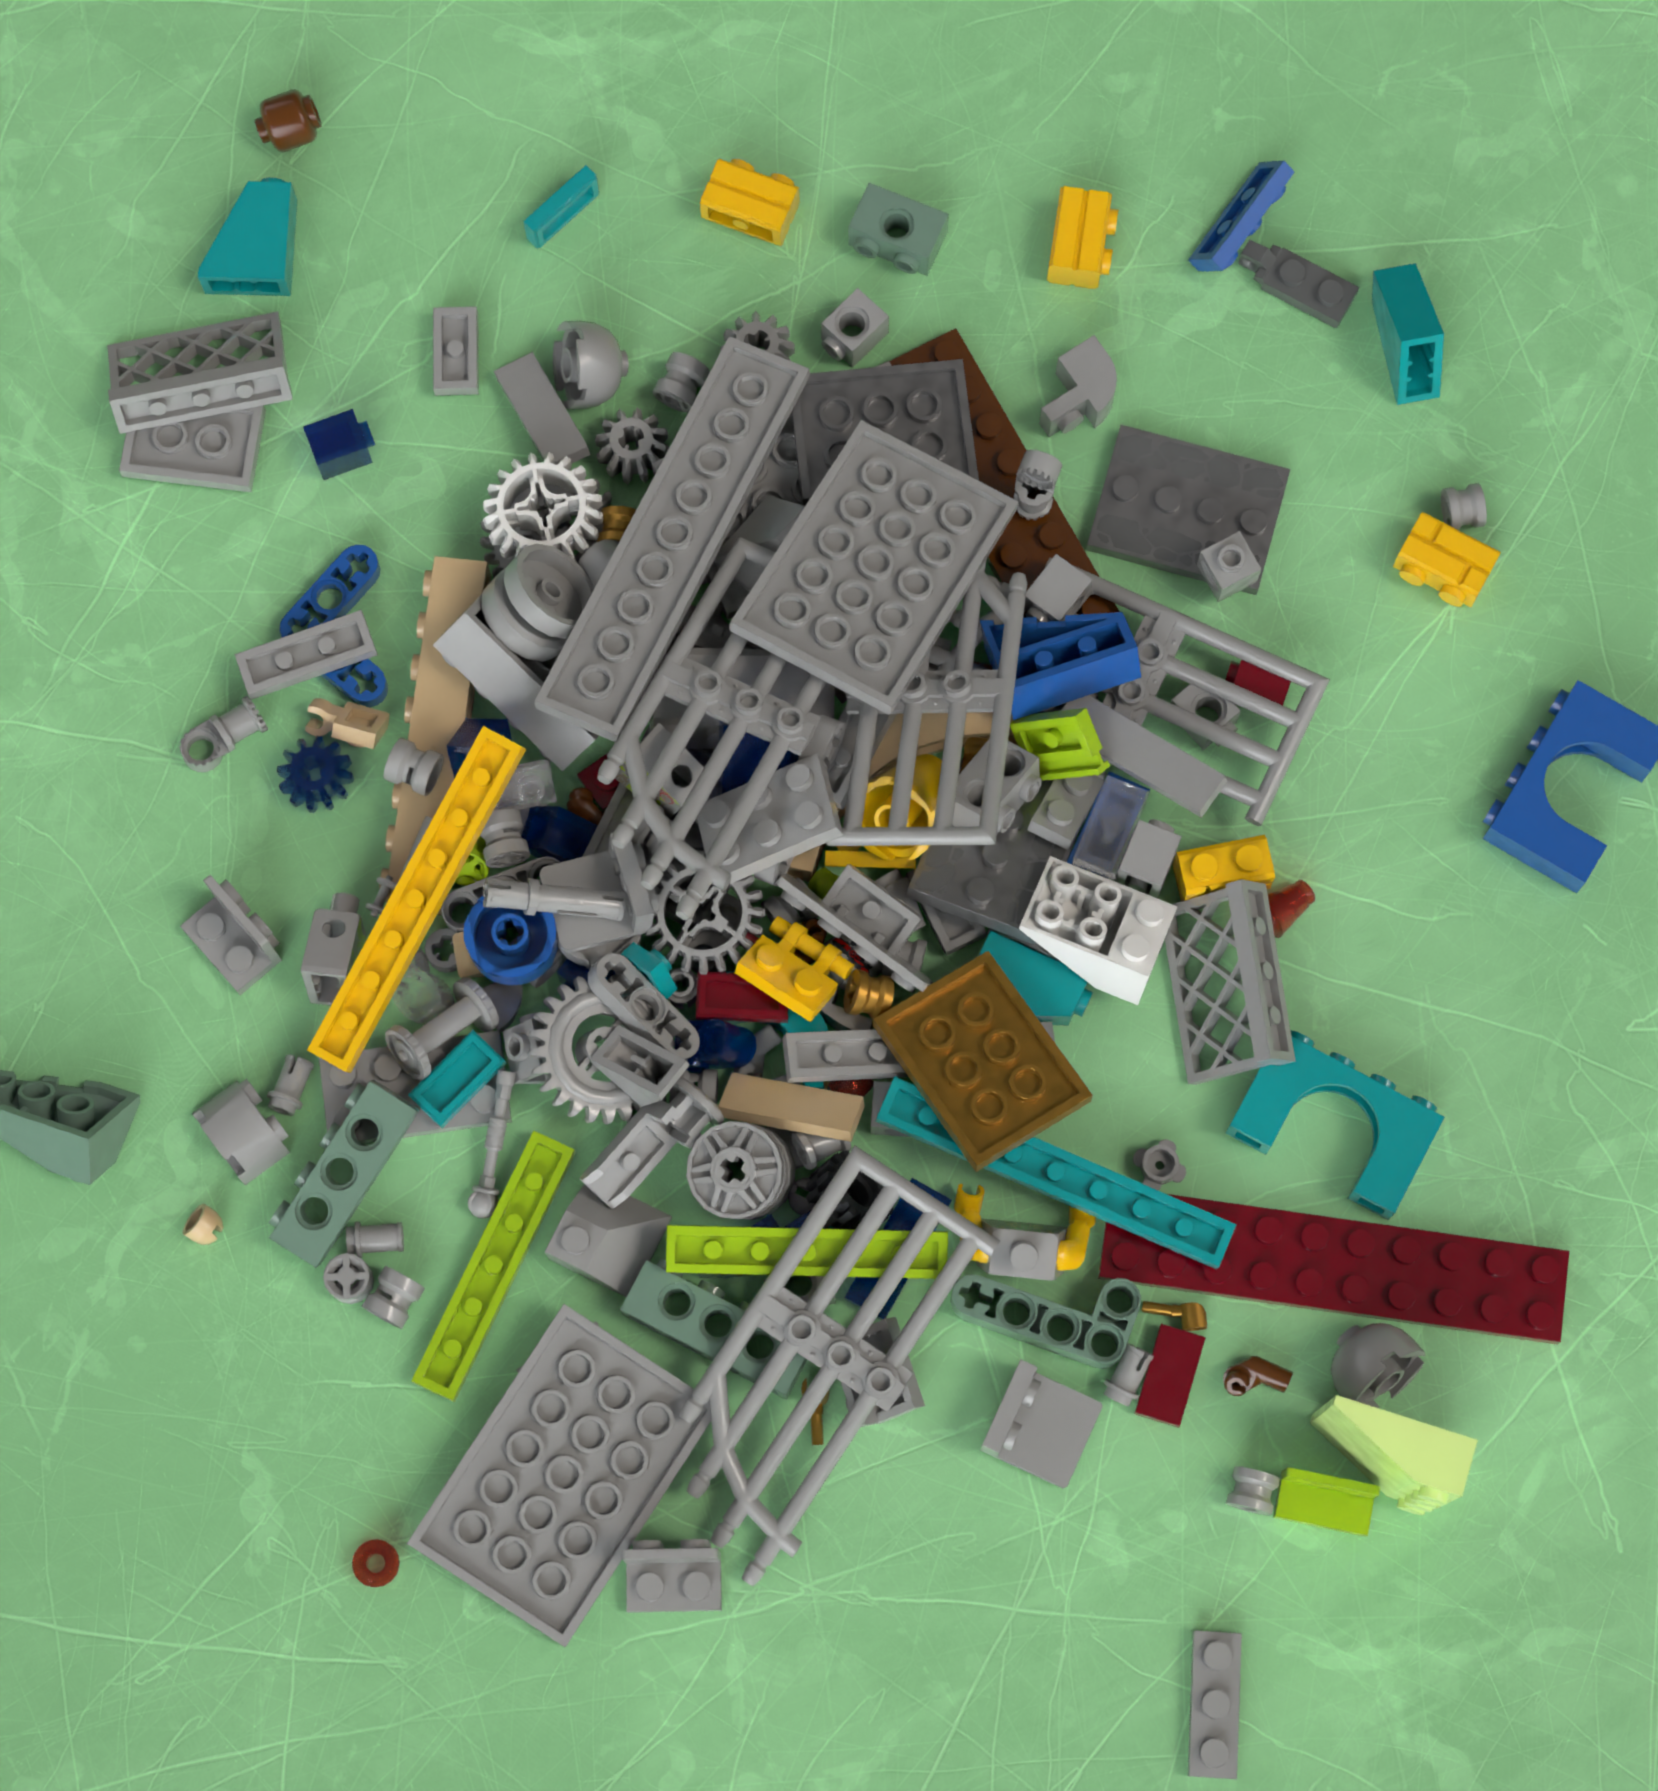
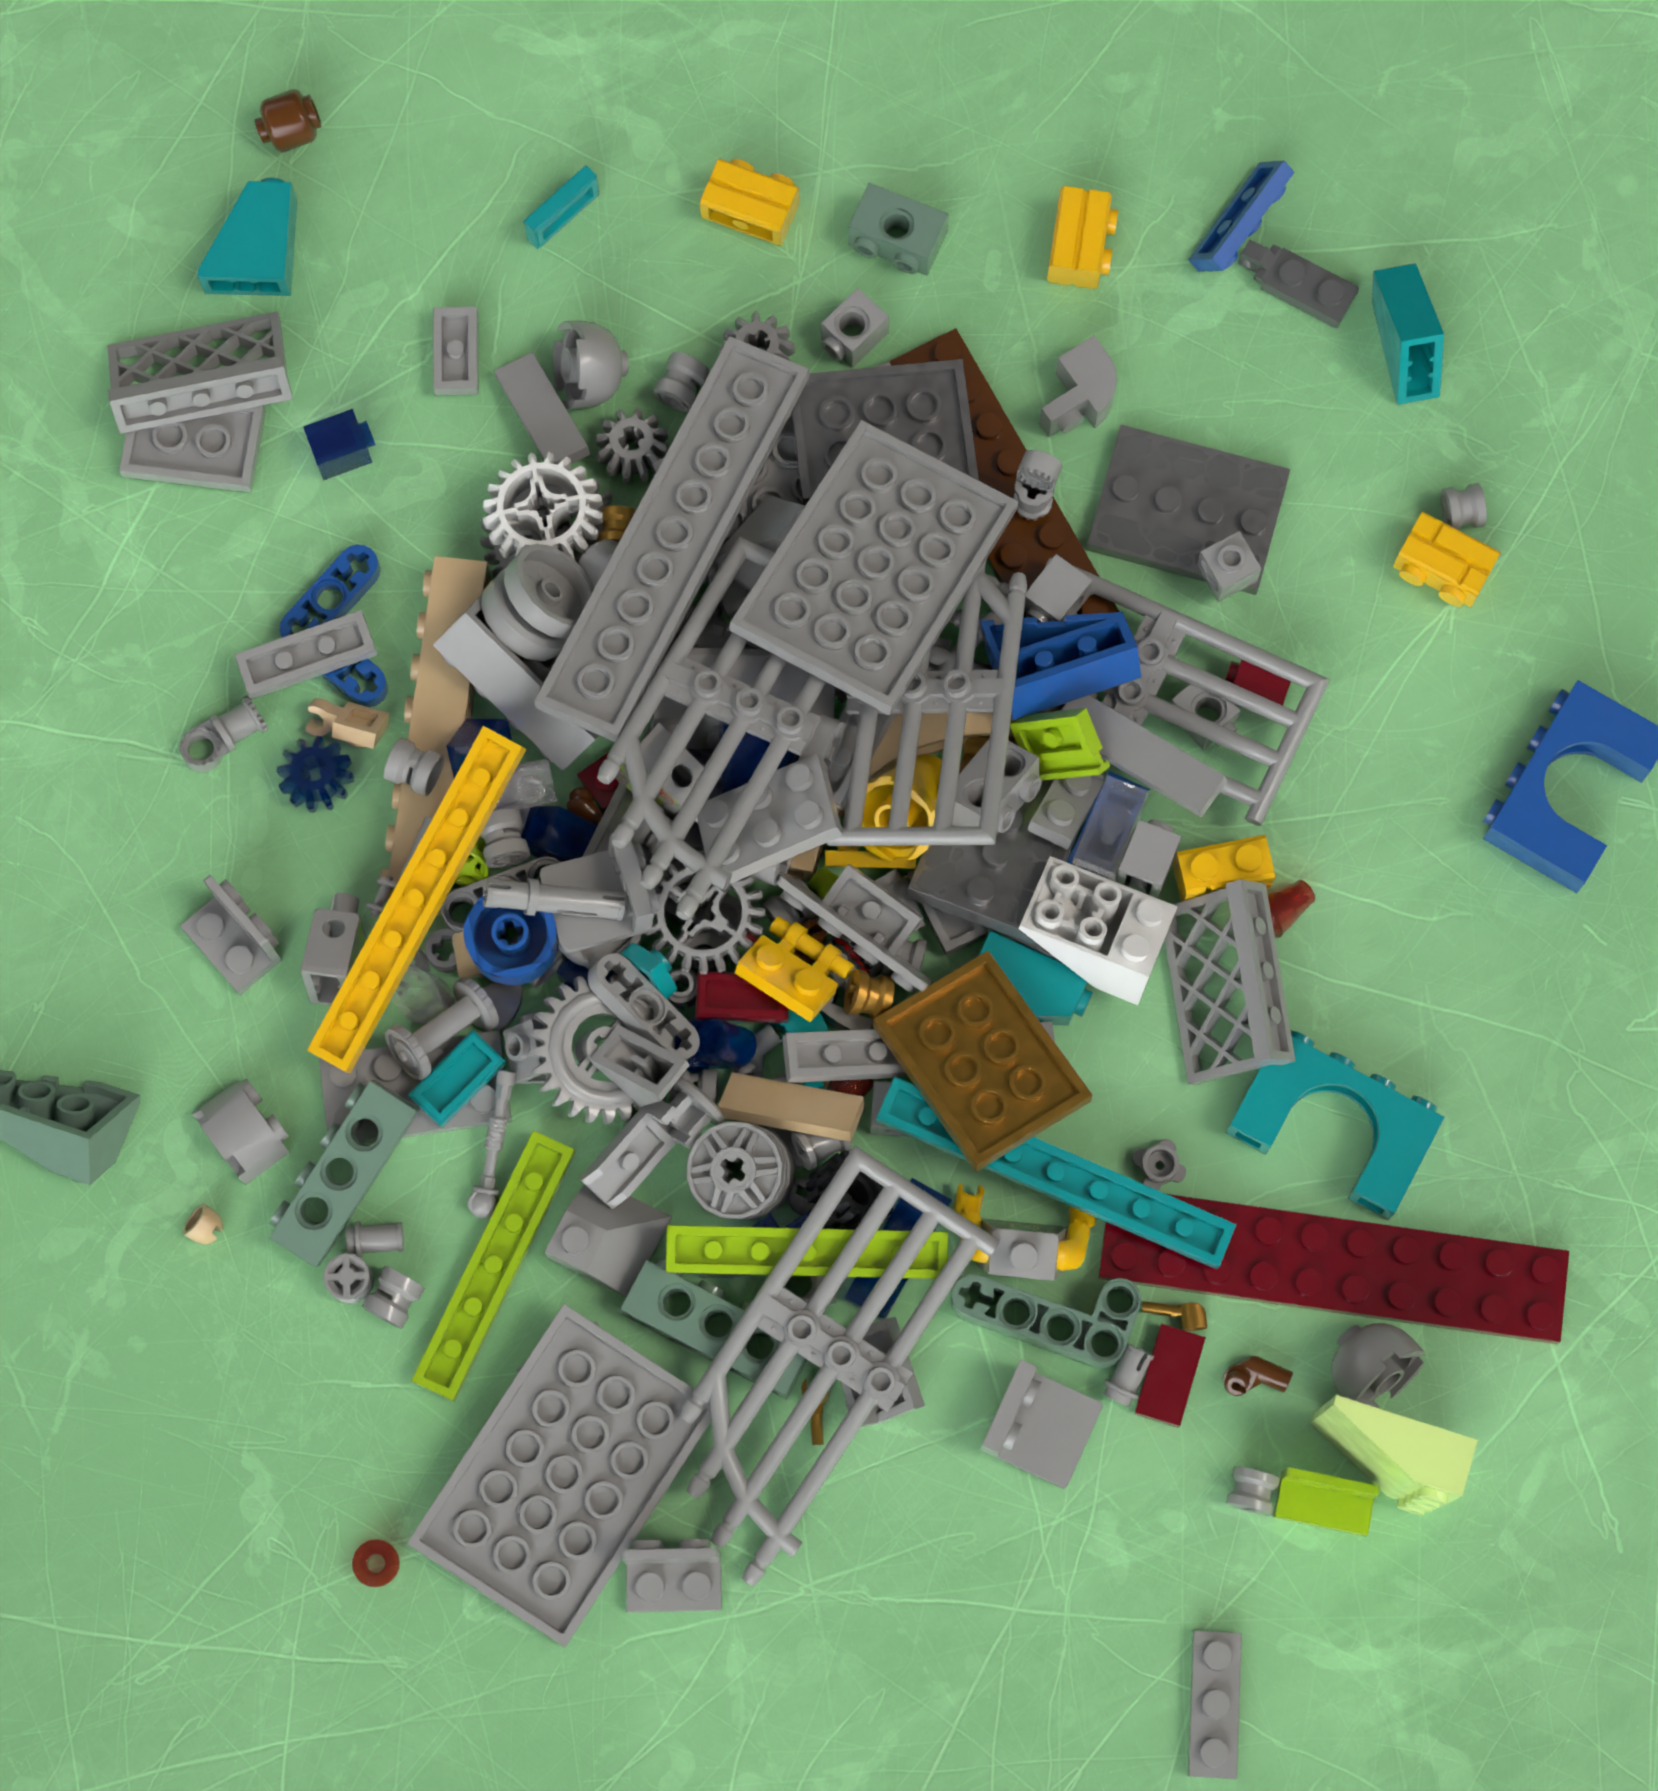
light grey pin [267,1054,314,1116] -> none

